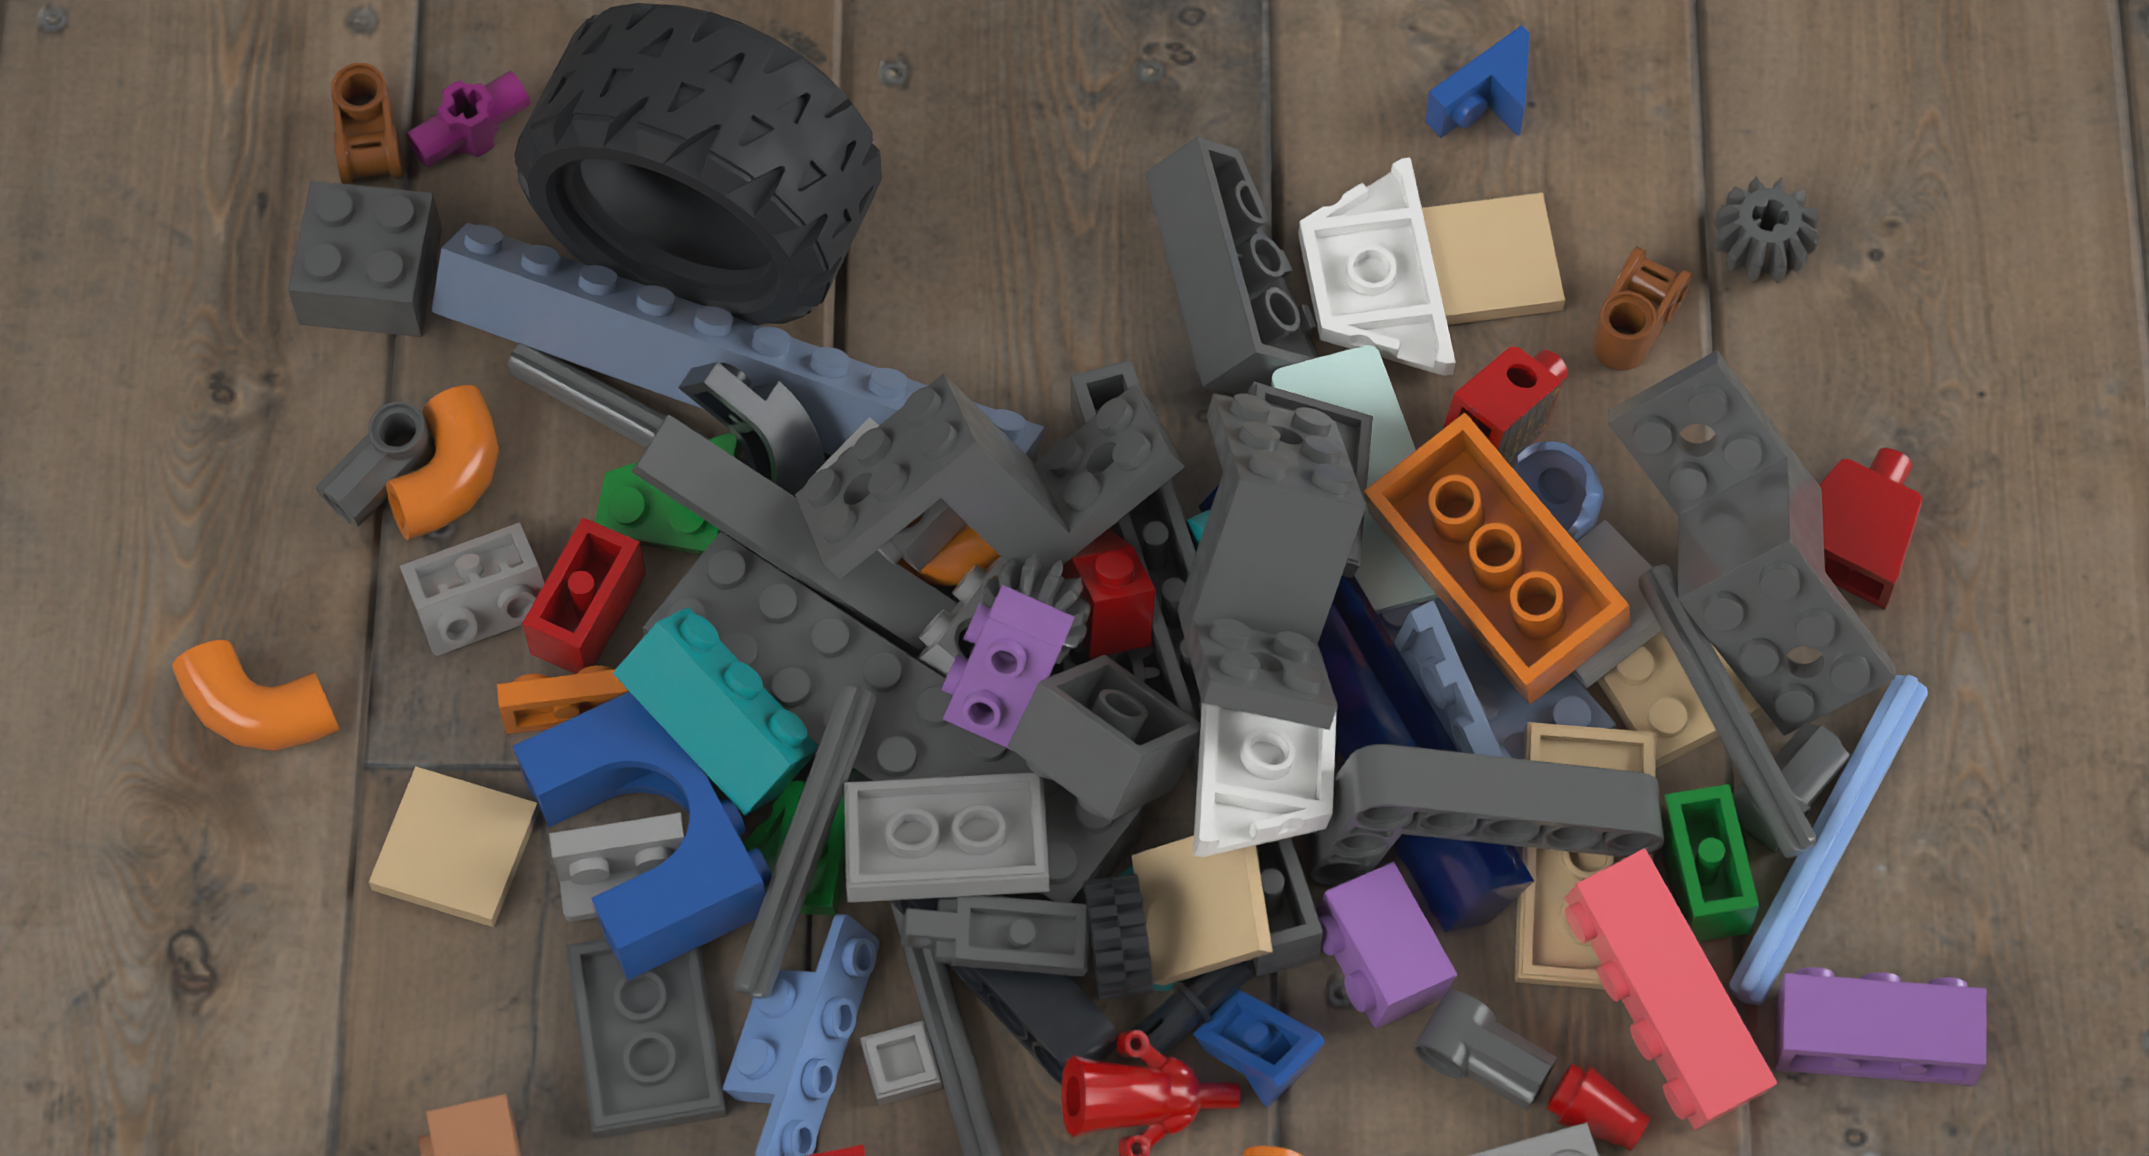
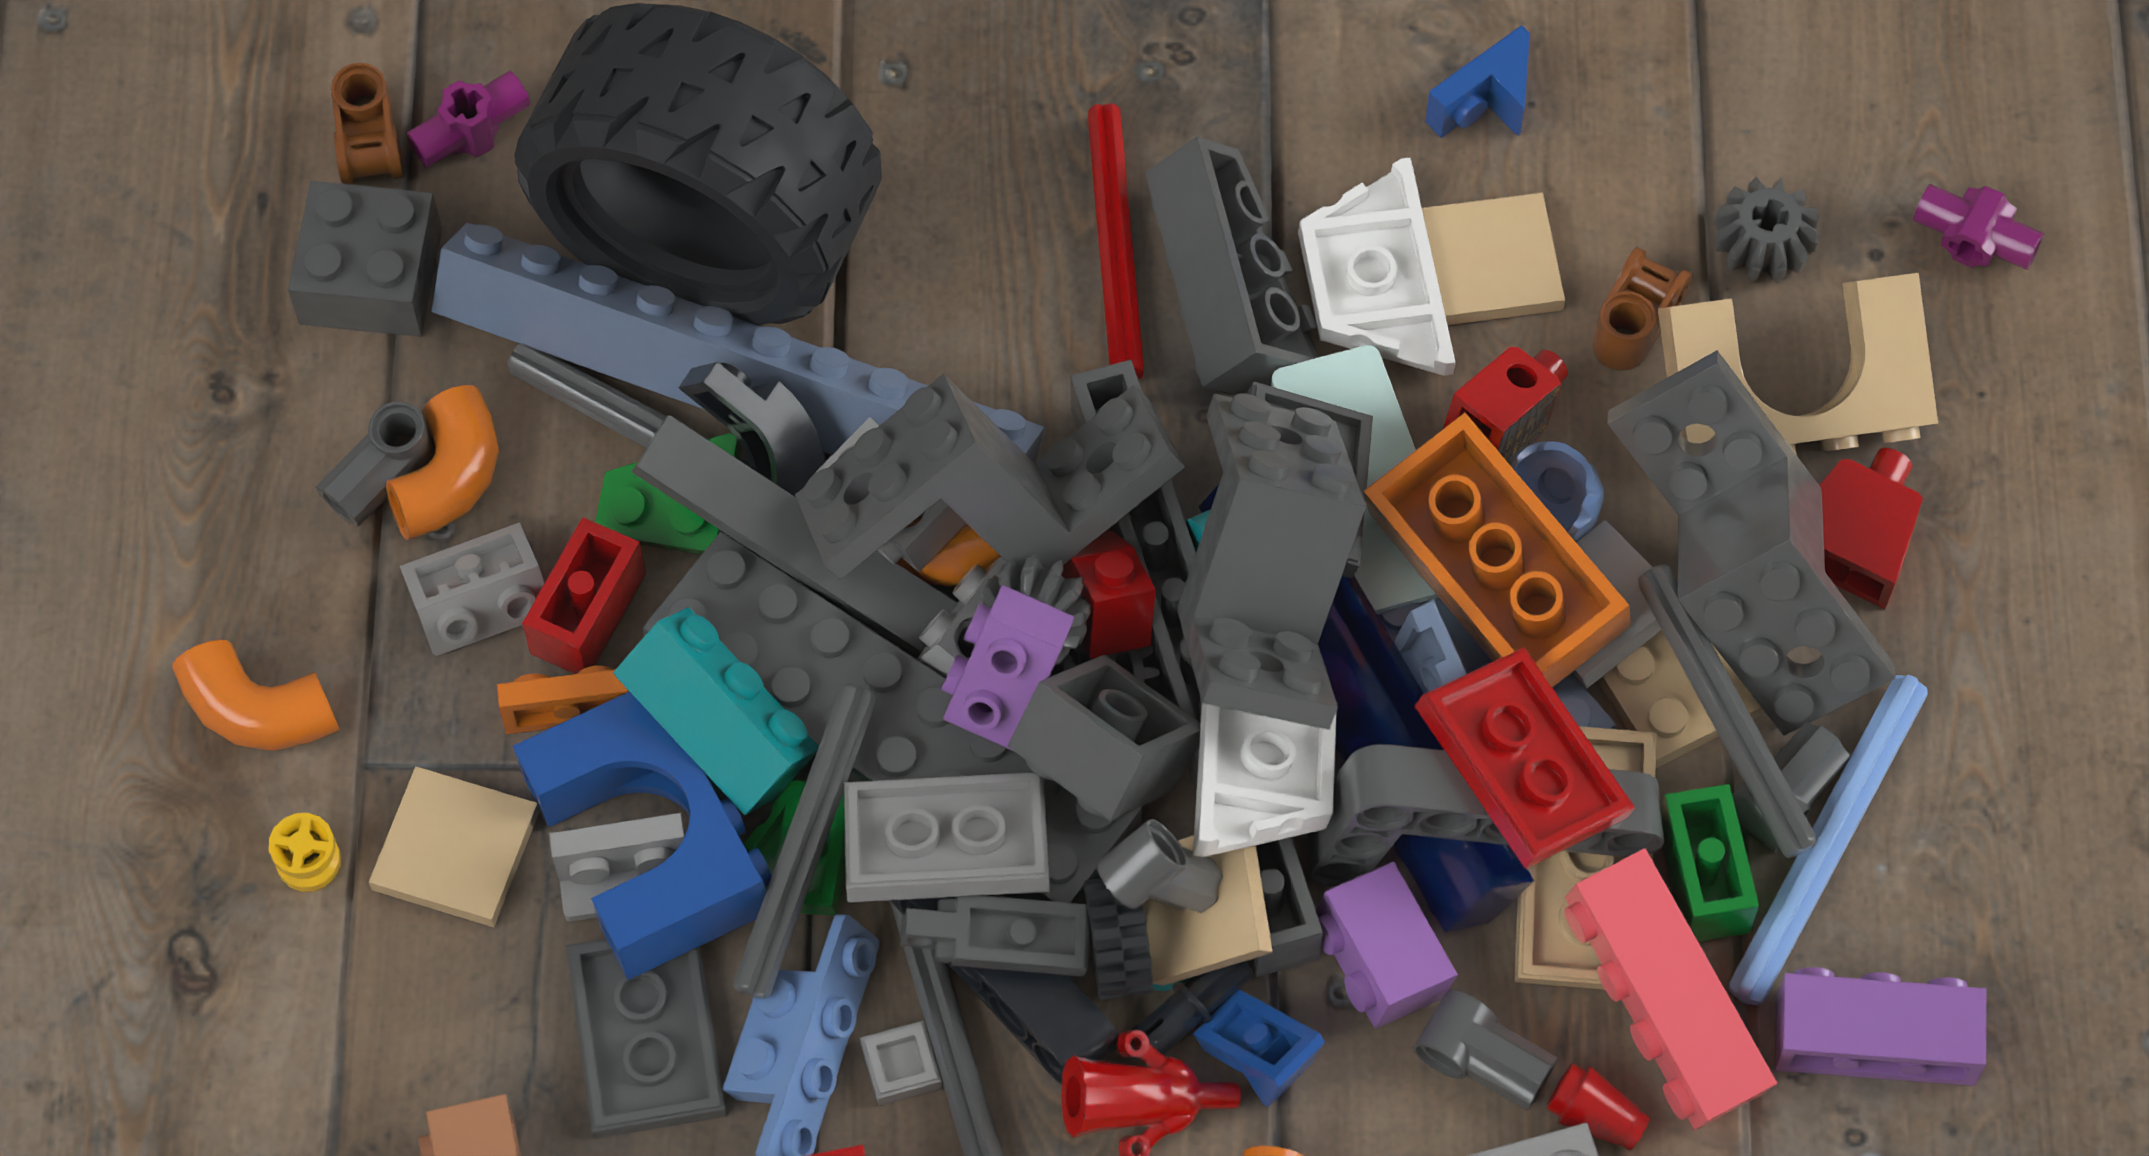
none -> yellow wheel [269,813,341,892]
none -> red axle [1088,103,1144,380]
none -> dark grey piece [1097,819,1223,913]
none -> red tile [1415,648,1635,869]
none -> tan arch [1658,273,1938,455]
none -> magenta axle [1913,184,2044,270]

